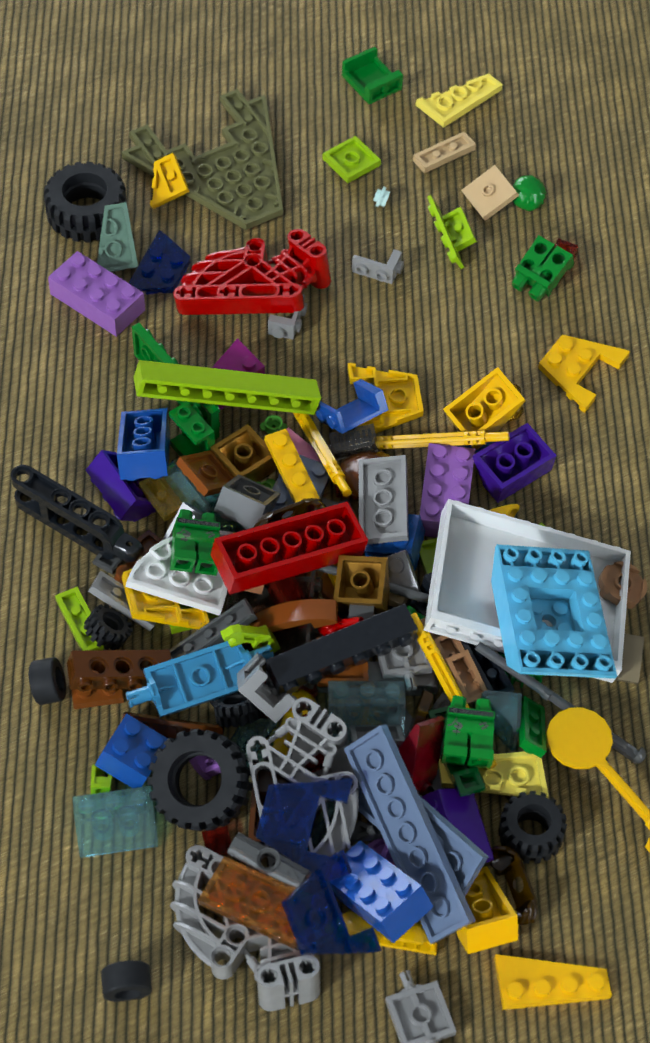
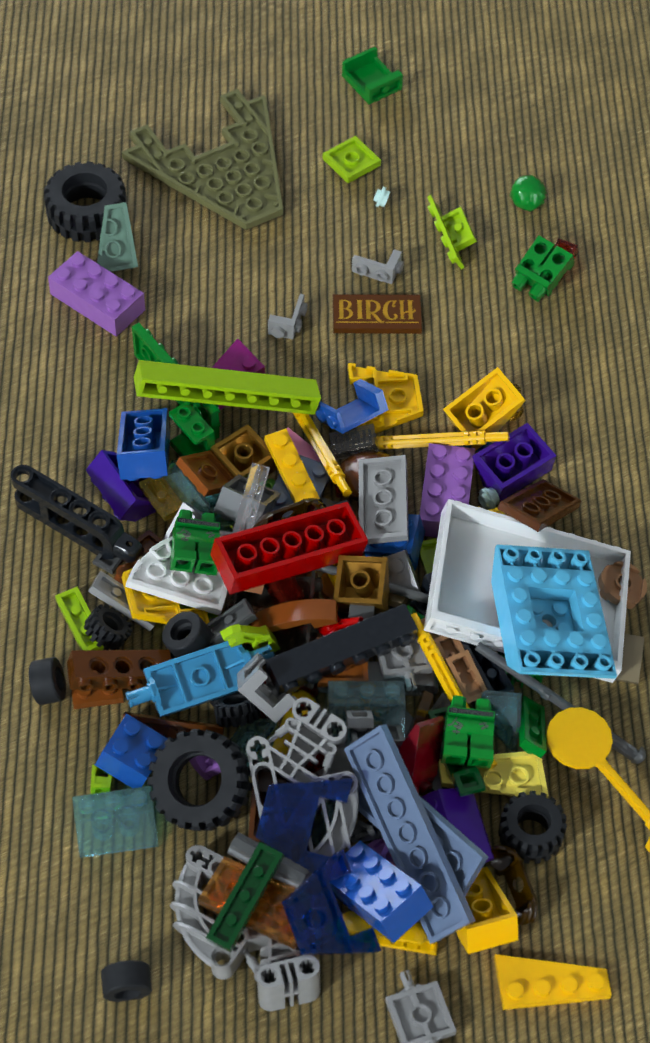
clear blue wing [129,230,191,294] -> none
yellow wing [150,153,190,209] -> none
red beam [173,229,331,315] -> none
clear red tile [202,826,231,856] -> none
bright green plate [260,415,287,434] -> none
tan plate [413,132,476,174] -> none
light yellow wing [416,74,503,128] -> none
tan plate [461,165,519,221] -> none
yellow wing [538,335,630,413] -> none
none -> black tyre [162,612,212,658]
none -> dark green plate [206,842,284,953]
none -> clear tile [232,463,270,533]
none -> reddish brown tile [333,294,422,334]
none -> light grey plate [346,710,374,731]
none -> light aqua plate [478,487,500,510]
none -> reddish brown tile [498,479,582,532]

